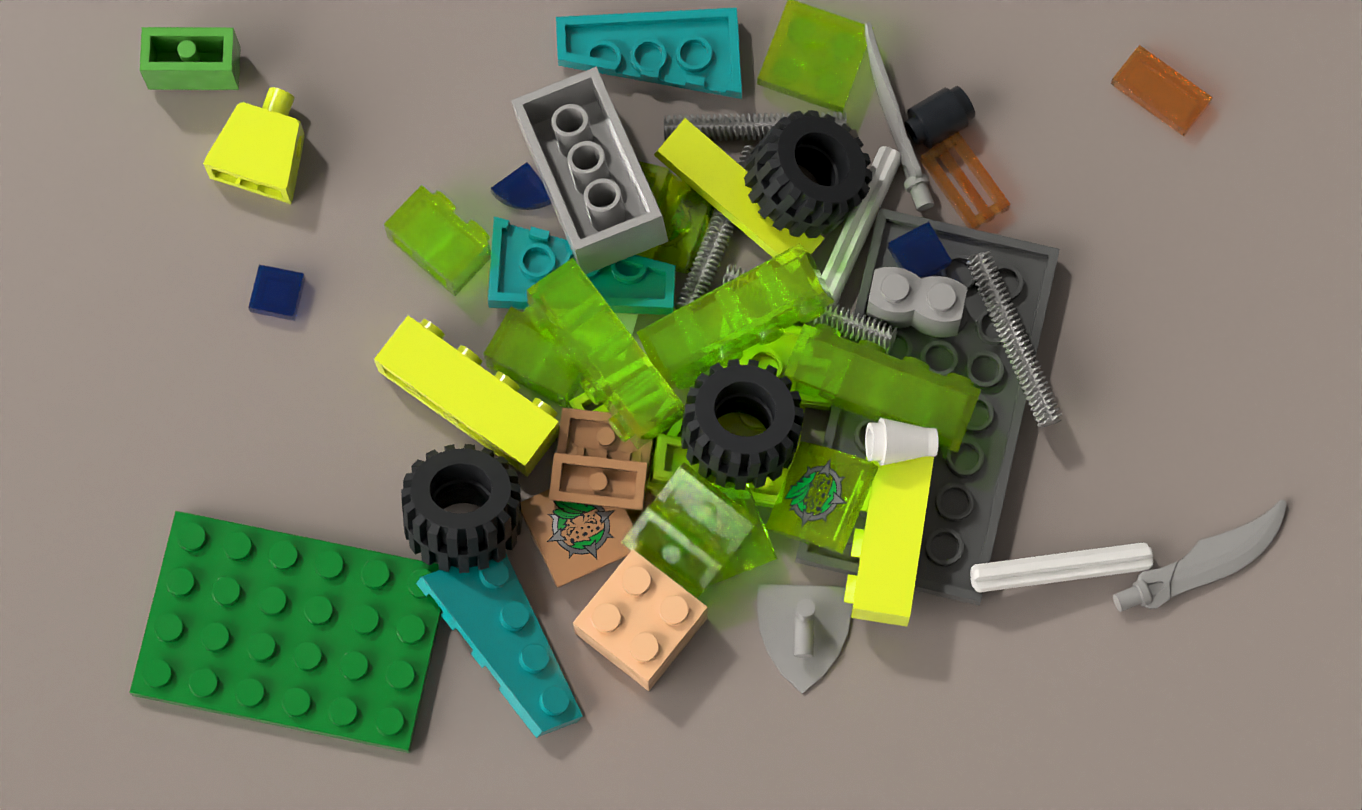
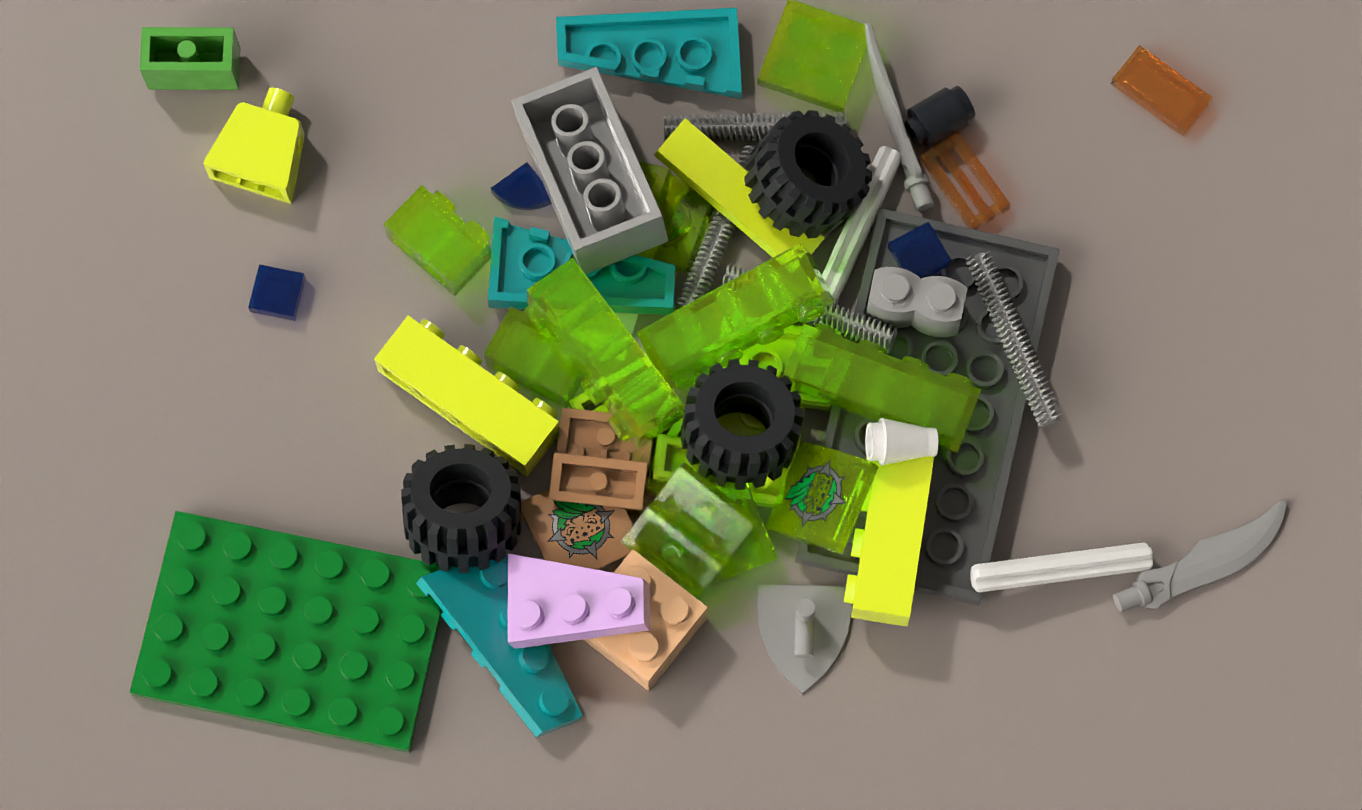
none -> lavender wing [508,553,650,649]

